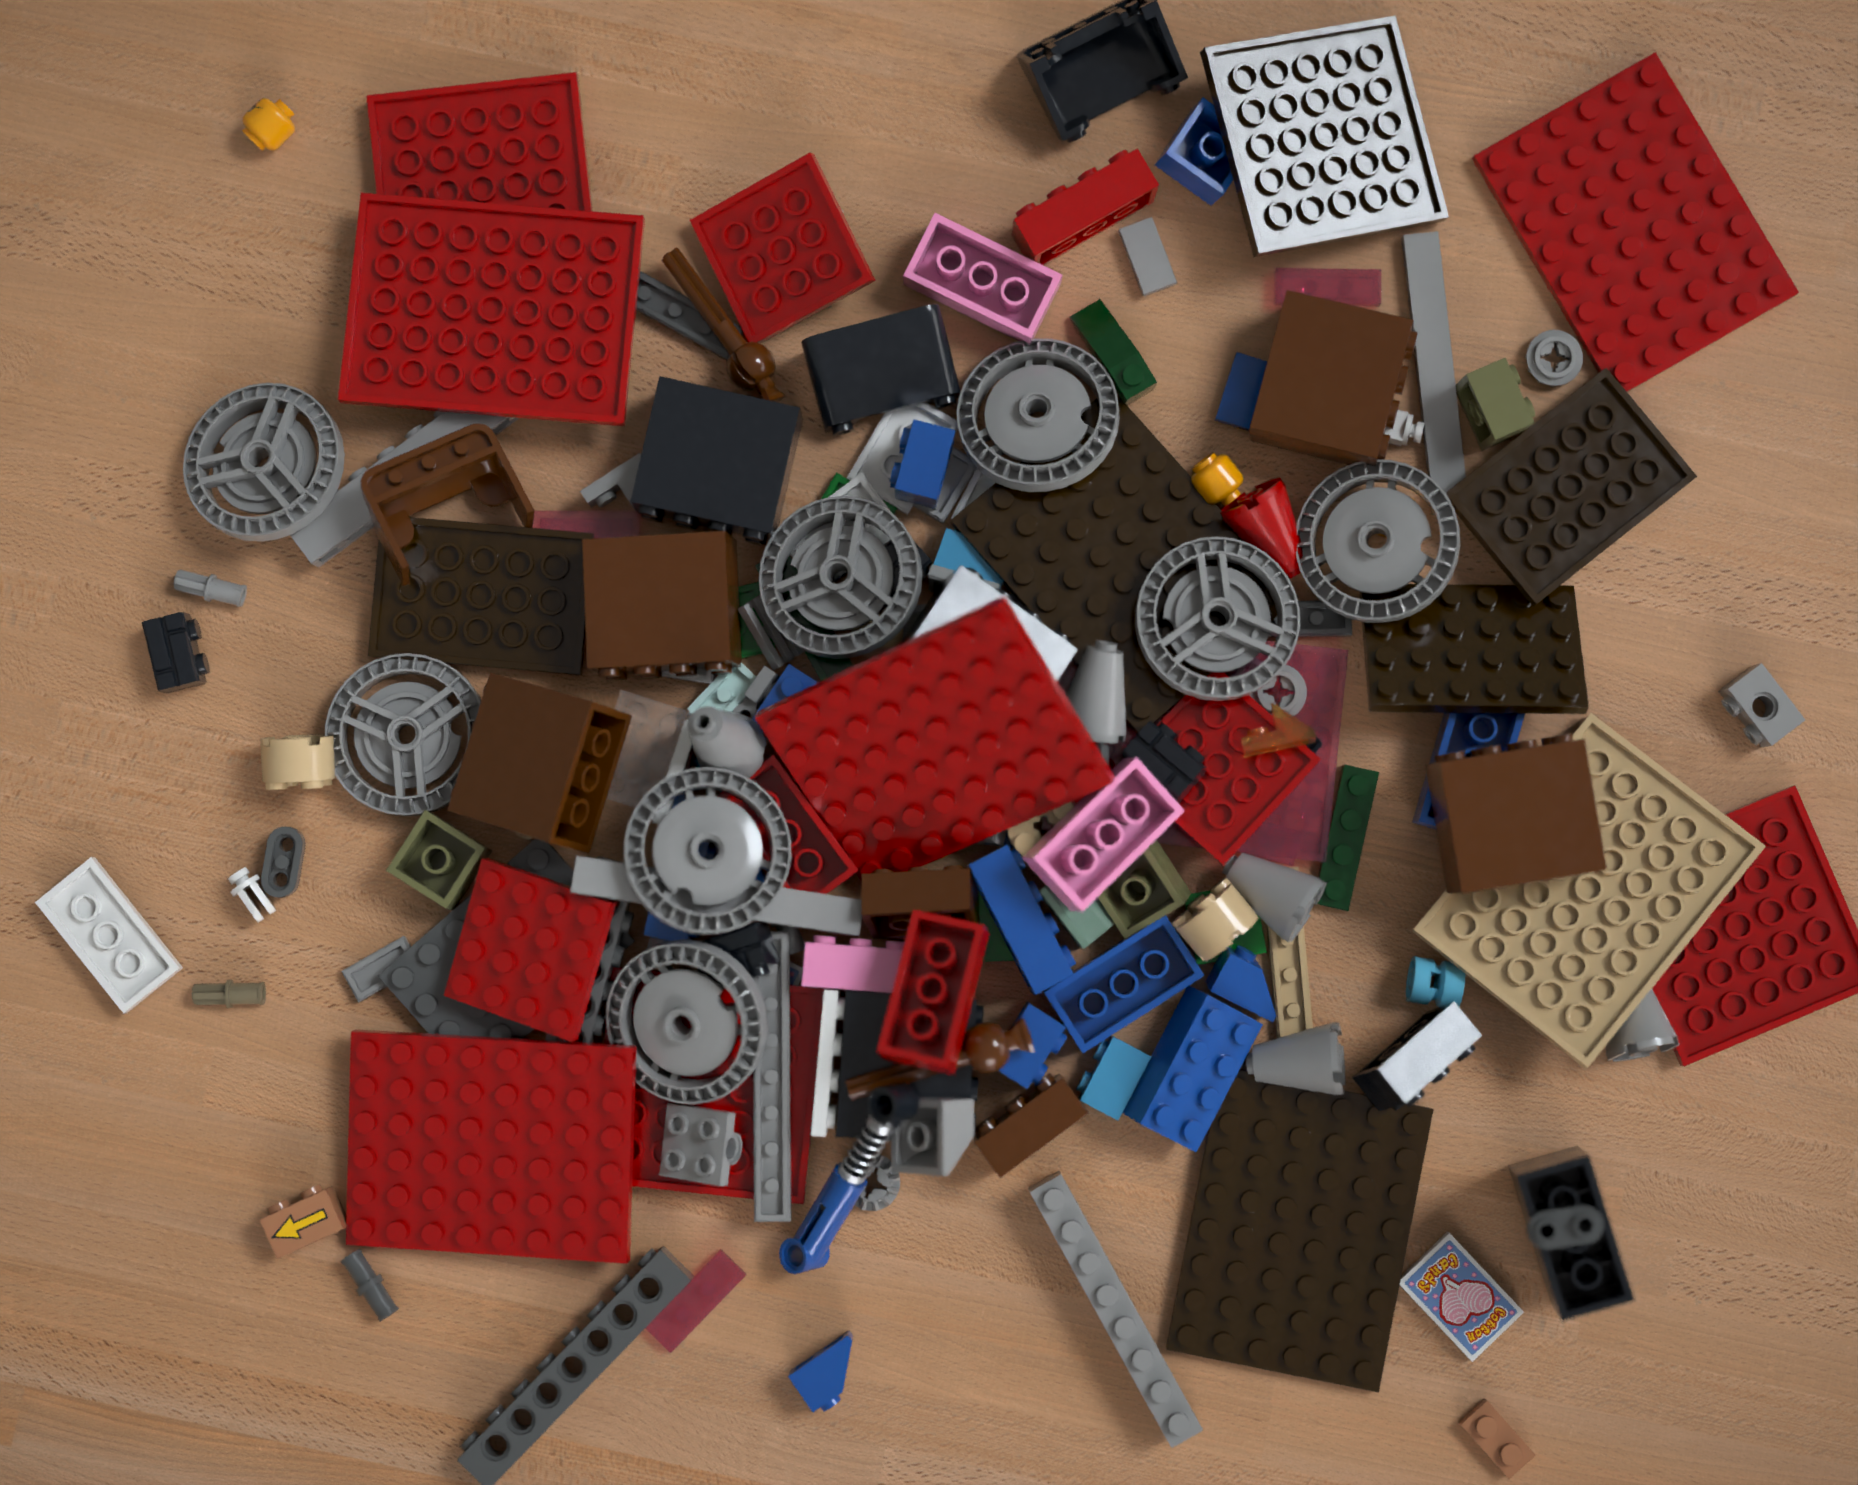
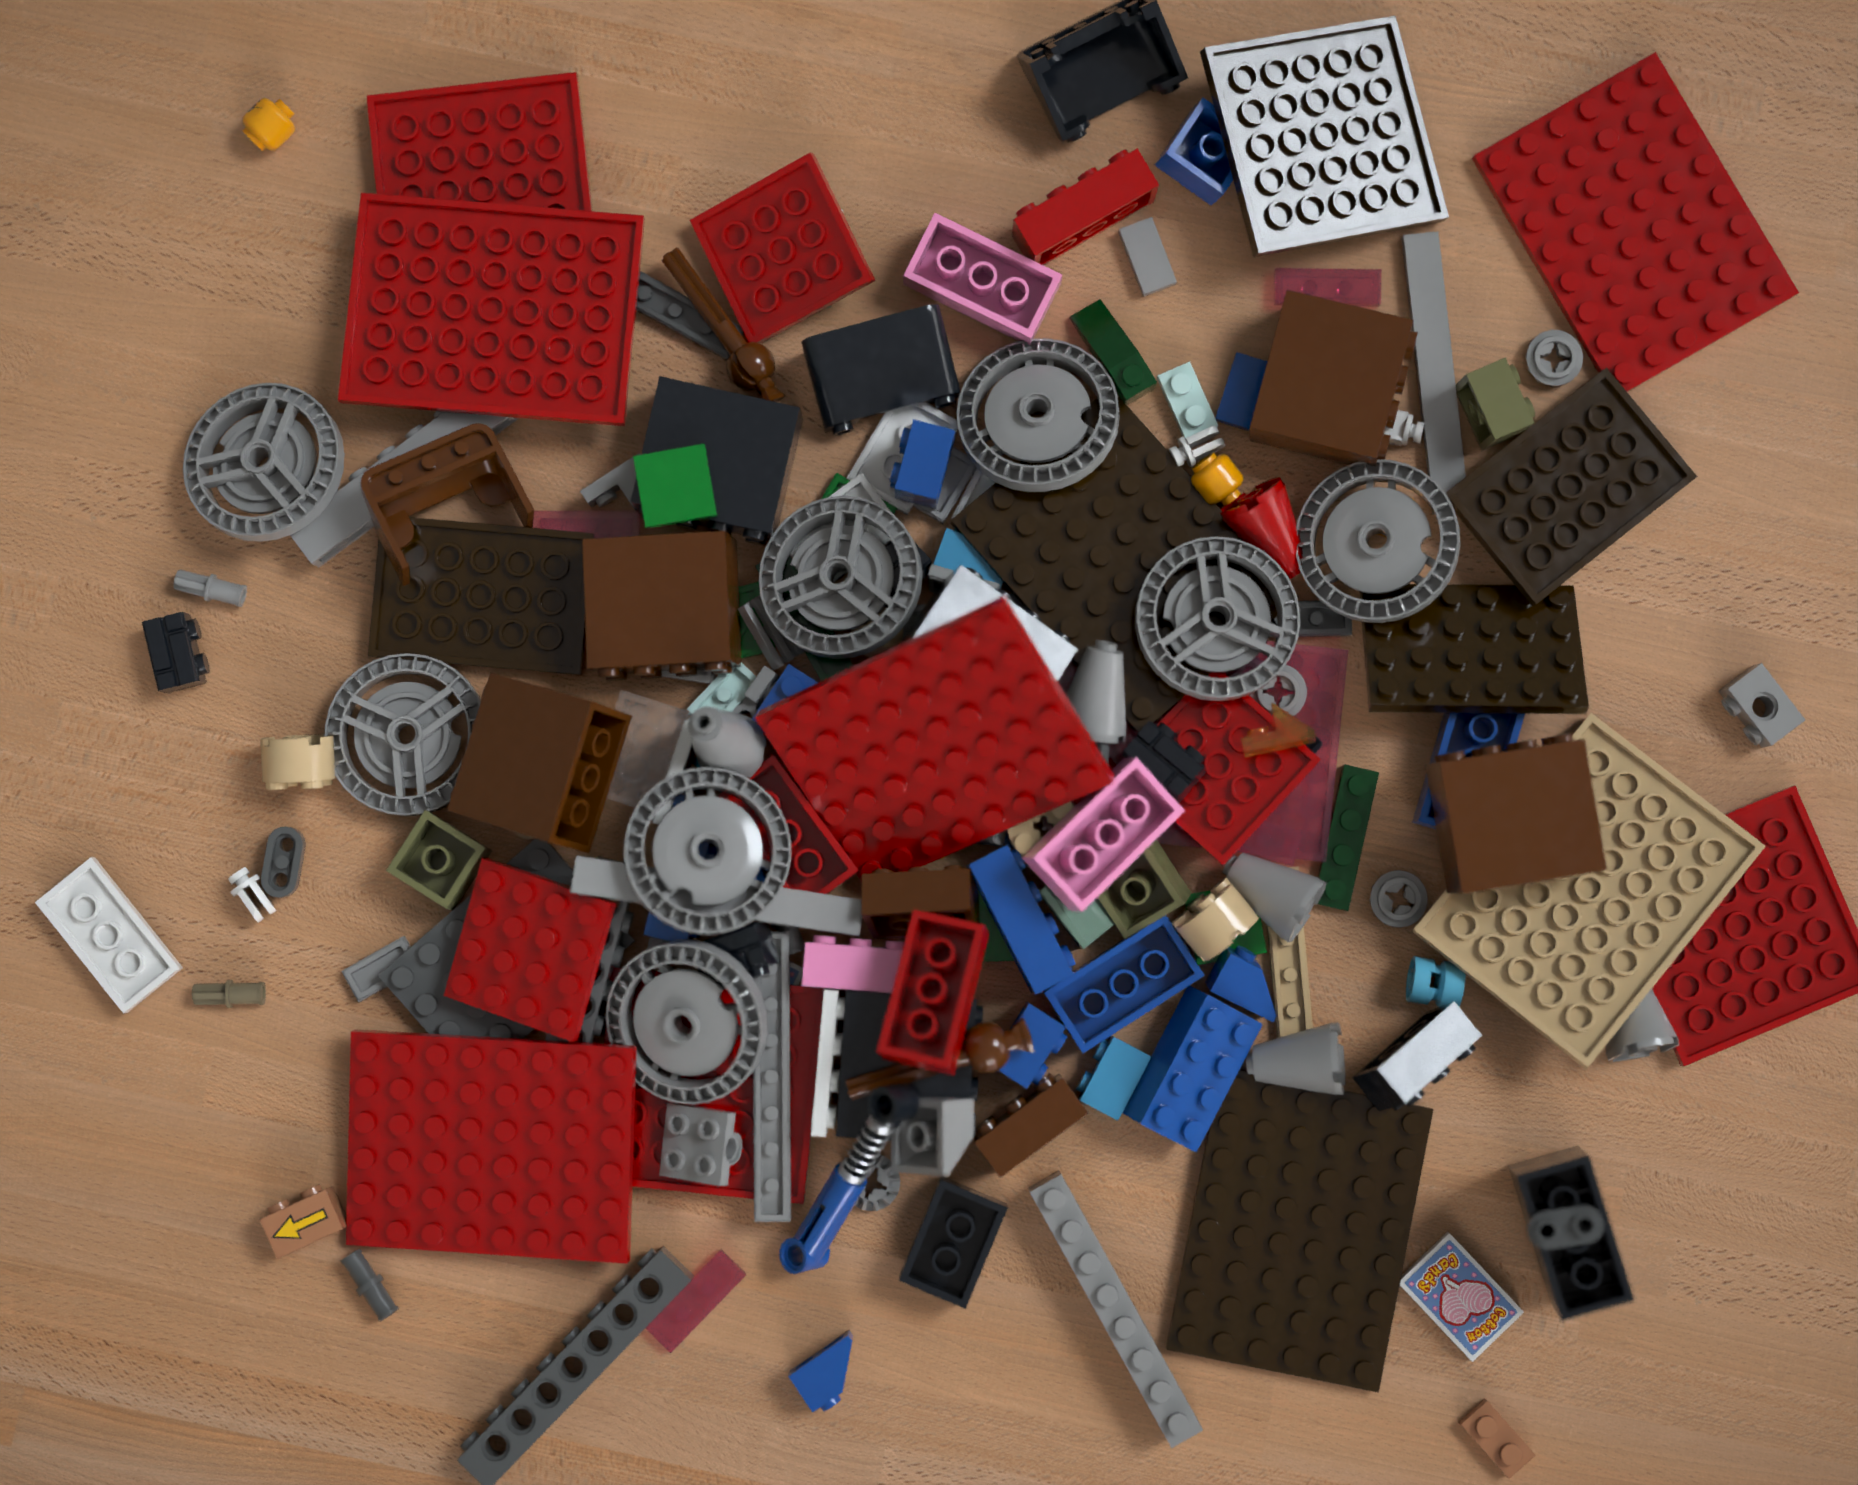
none -> green tile [633,444,718,529]
none -> black brick [899,1176,1008,1309]
none -> light aqua plate [1157,362,1218,439]
none -> white arm [1169,425,1226,467]
none -> light grey gear [1369,870,1427,927]

